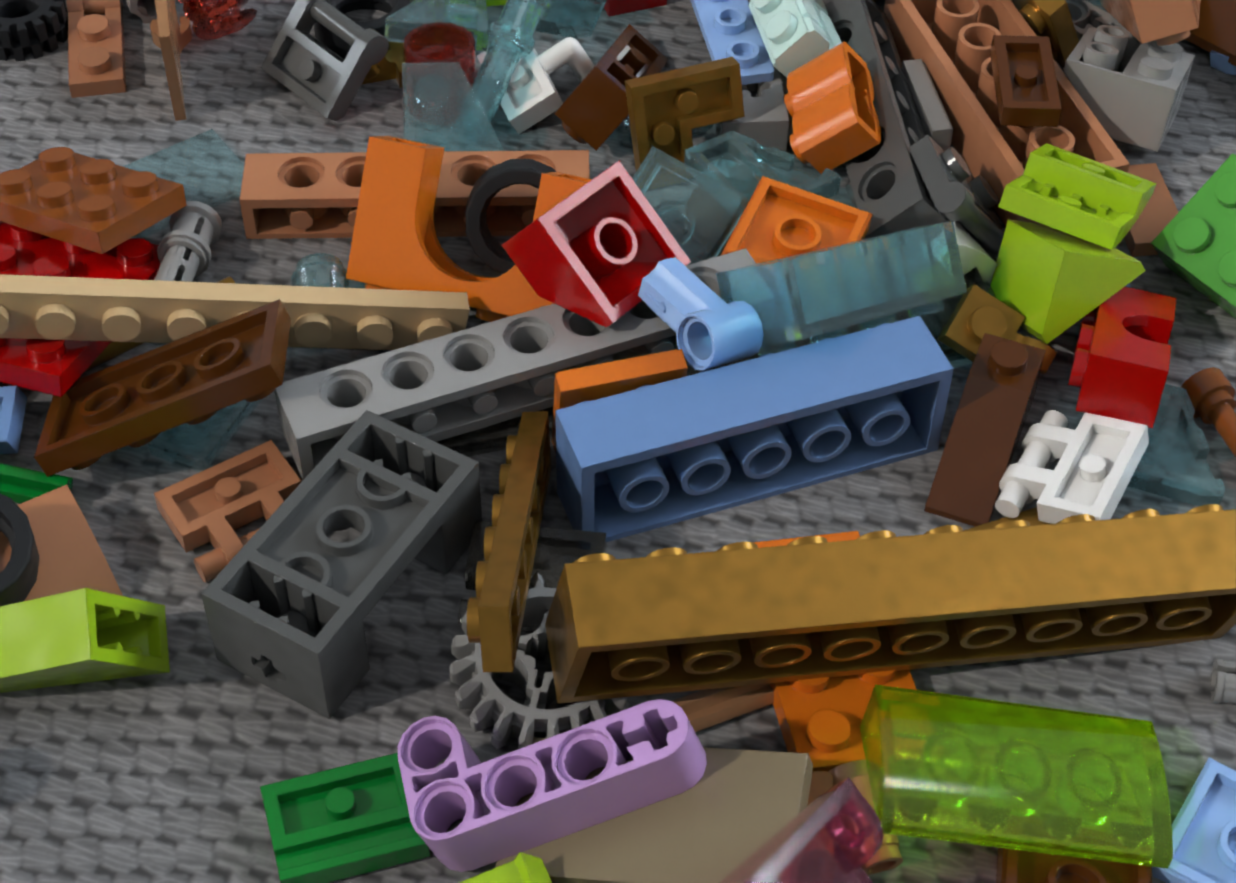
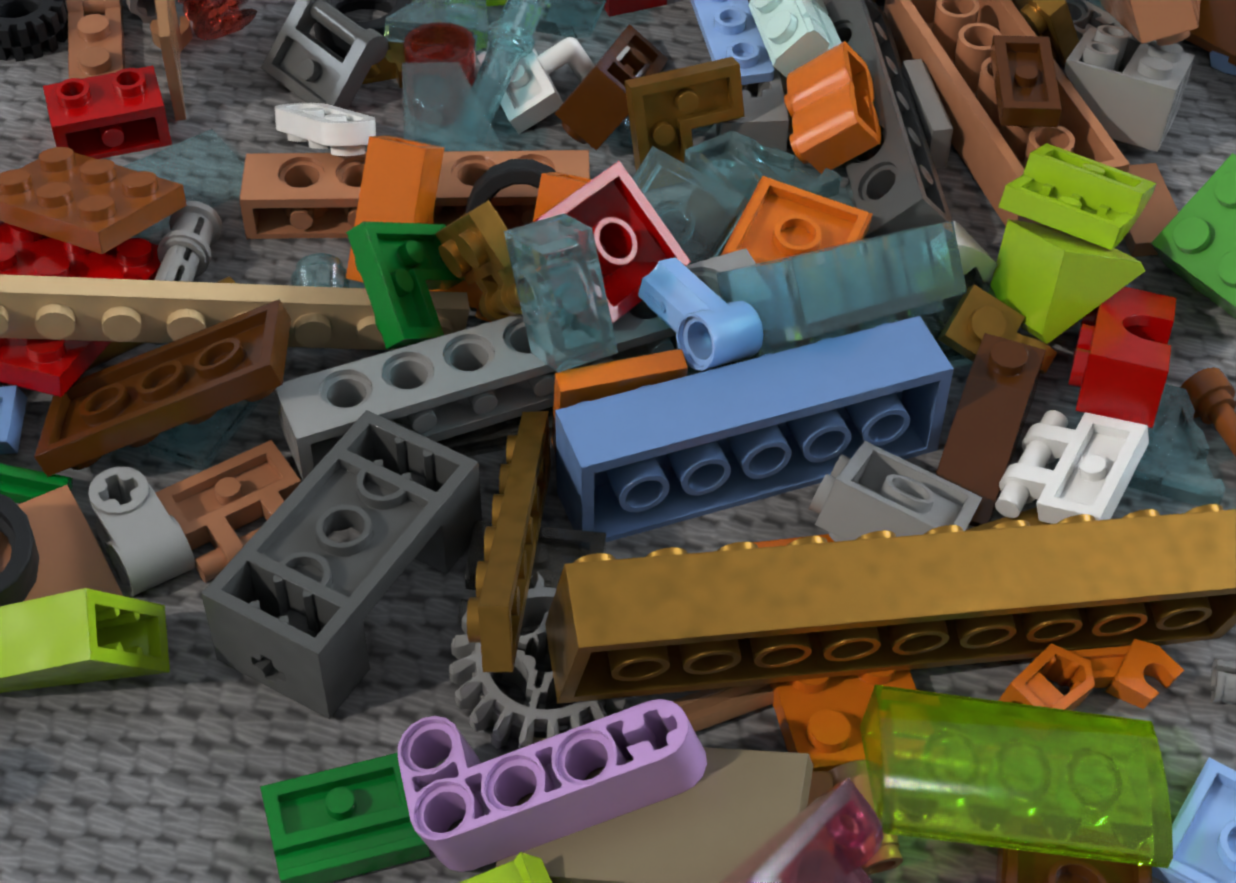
dark grey plate [909,134,1005,262] -> none
none -> red brick [43,65,172,159]
none -> light grey piece [88,466,195,597]
none -> white plate [275,103,376,156]
none -> green plate [346,222,465,349]
none -> pearl gold plate [435,200,539,321]
none -> clear light blue brick [504,213,618,372]
none -> light grey plate [809,441,982,542]
none -> orange piece [996,639,1184,739]

